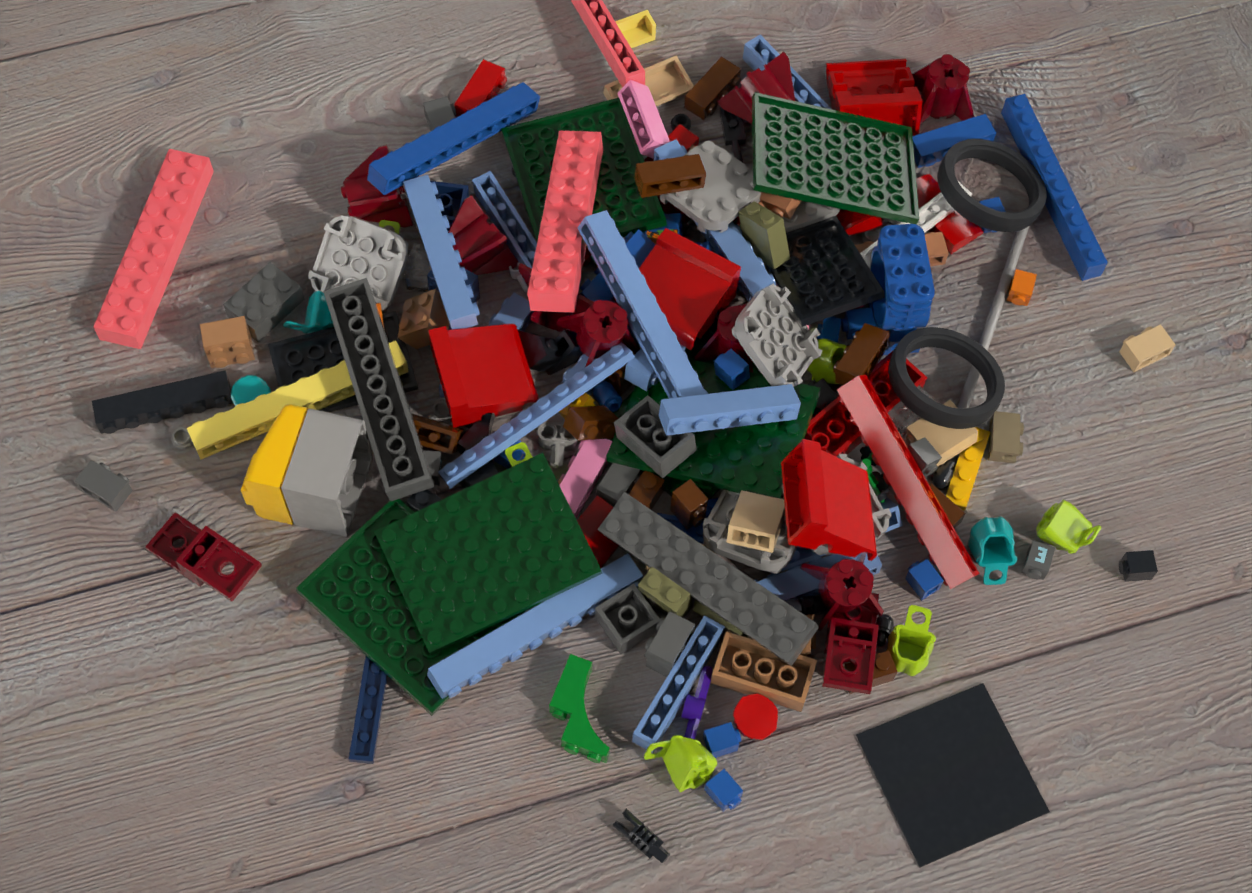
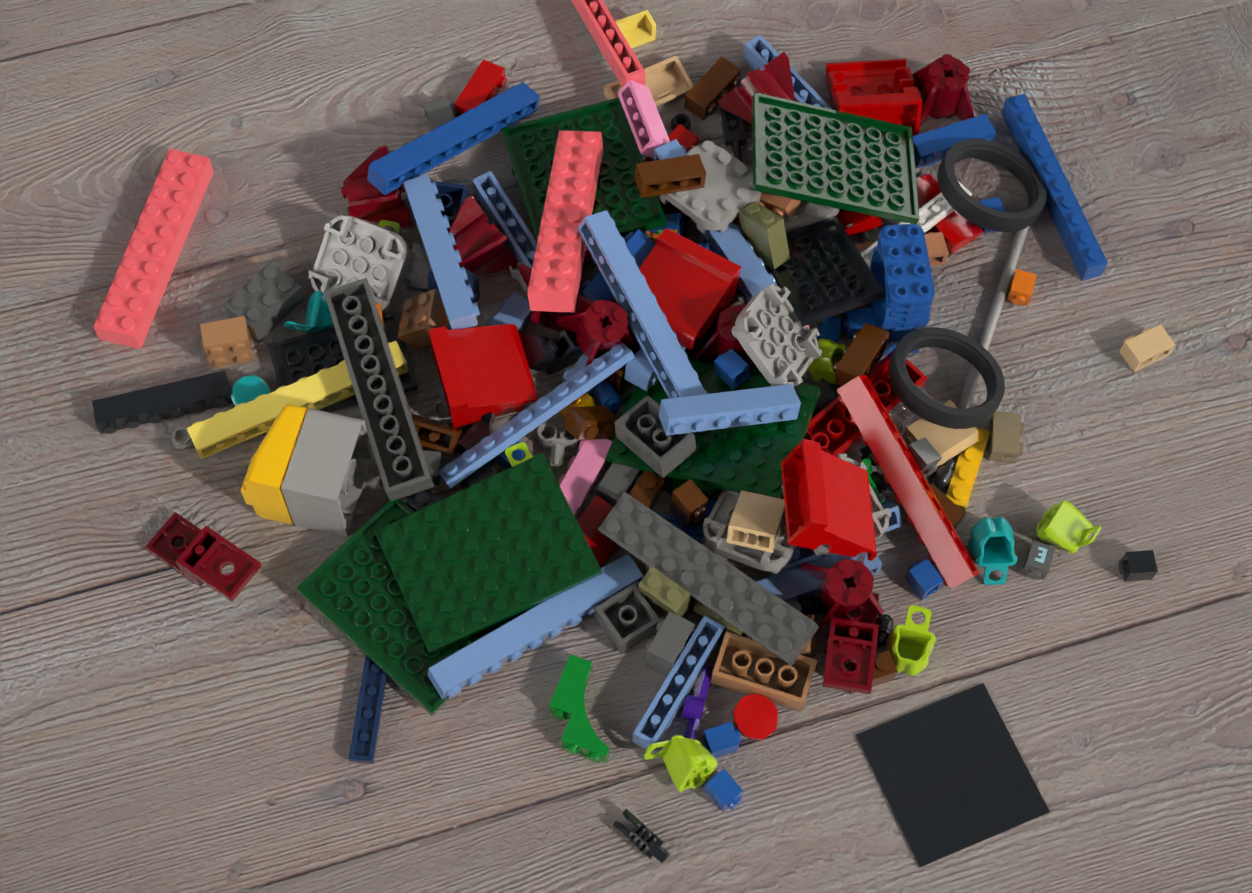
dark grey brick [74,460,133,512] -> none

